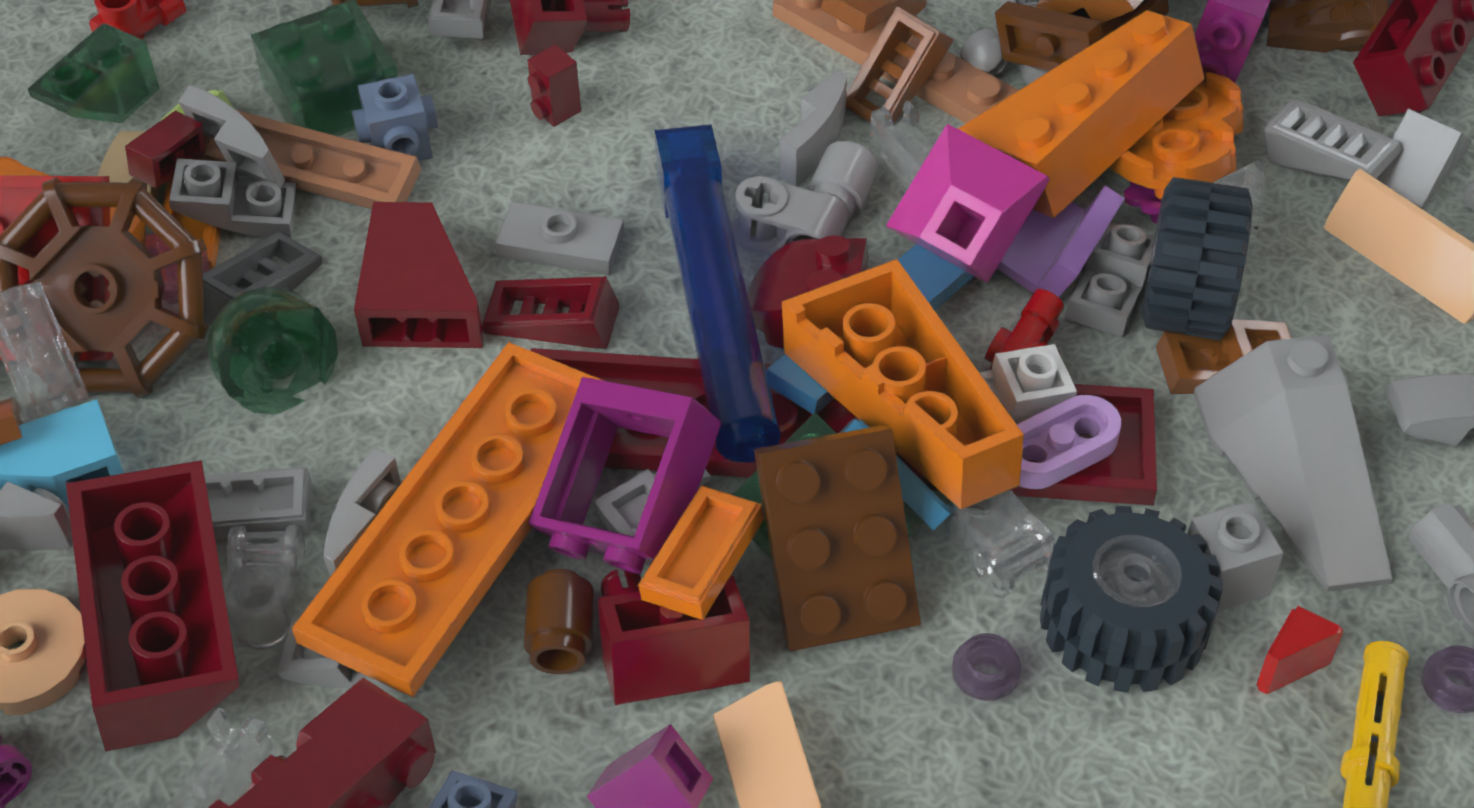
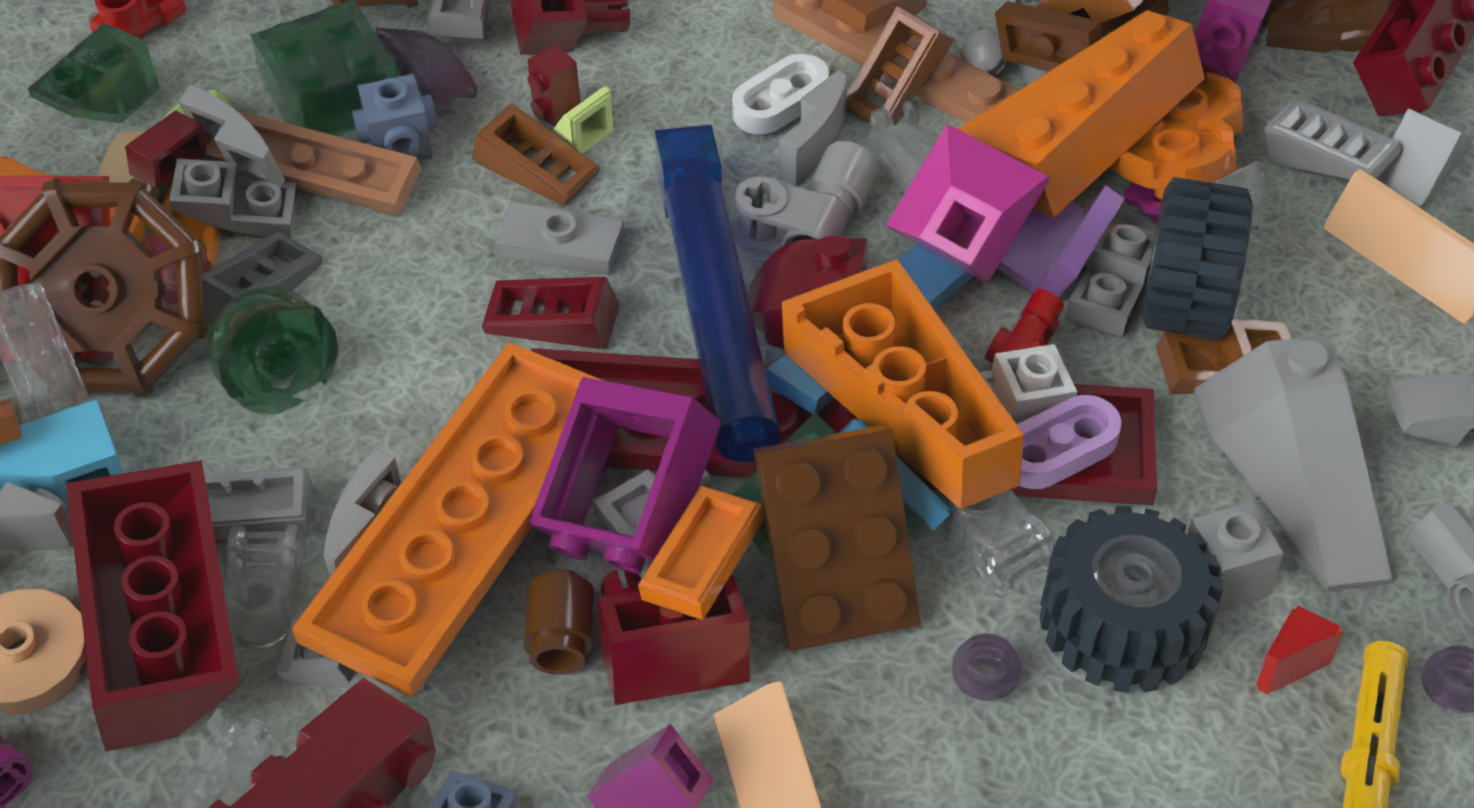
dark red slope [354,202,484,348] -> none
none -> clear purple slope [373,27,478,106]
none -> dark orange slope [472,103,600,206]
none -> yellowish green slope [551,86,613,154]
none -> white plate [732,54,829,134]

